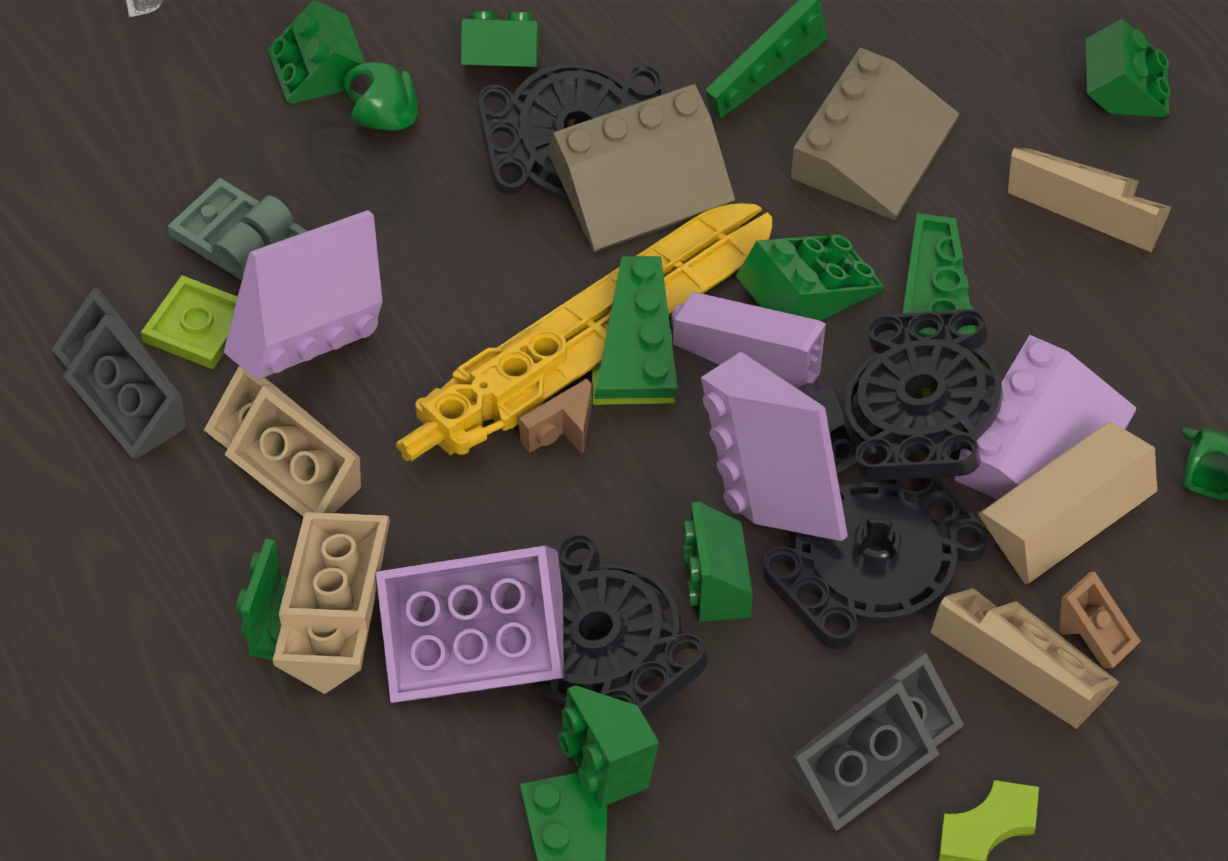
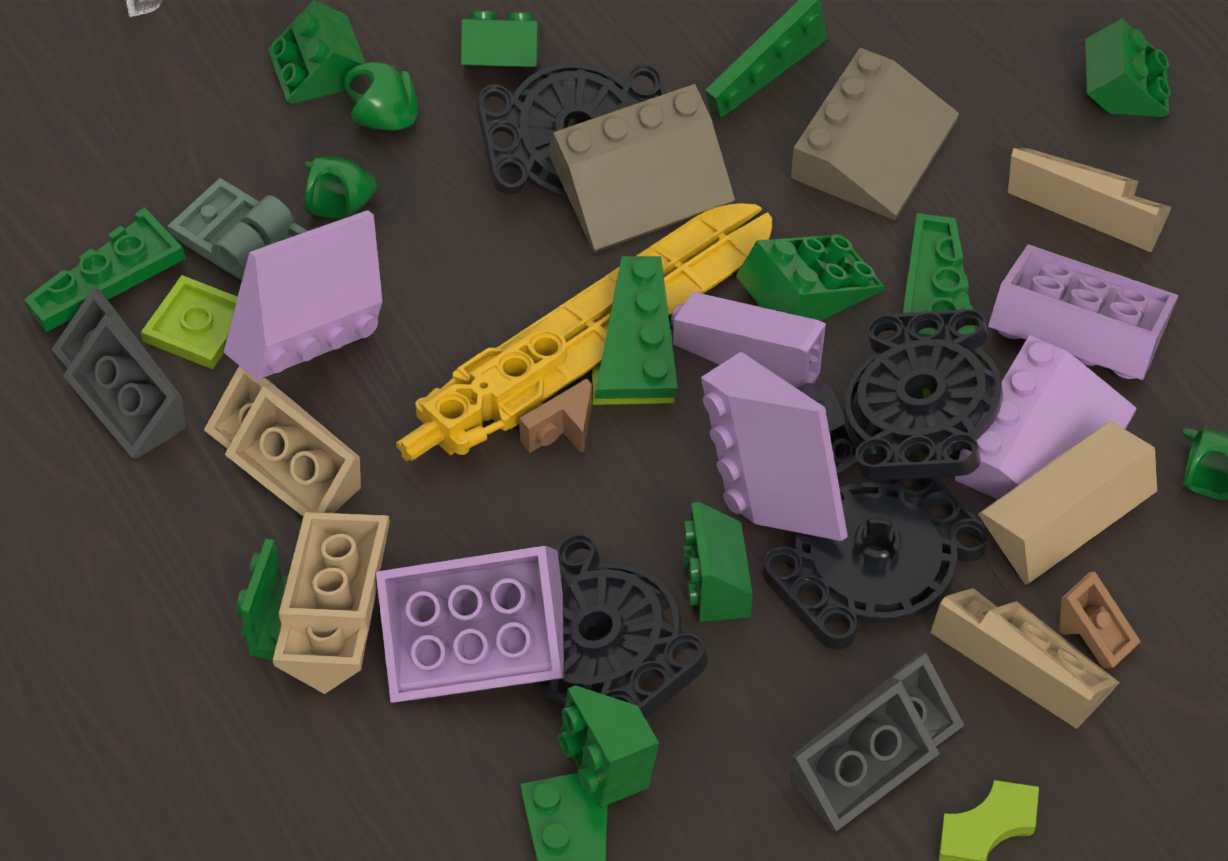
none -> green wing [24,207,186,332]
none -> green piece [304,155,378,219]
none -> lavender slope [988,245,1178,380]

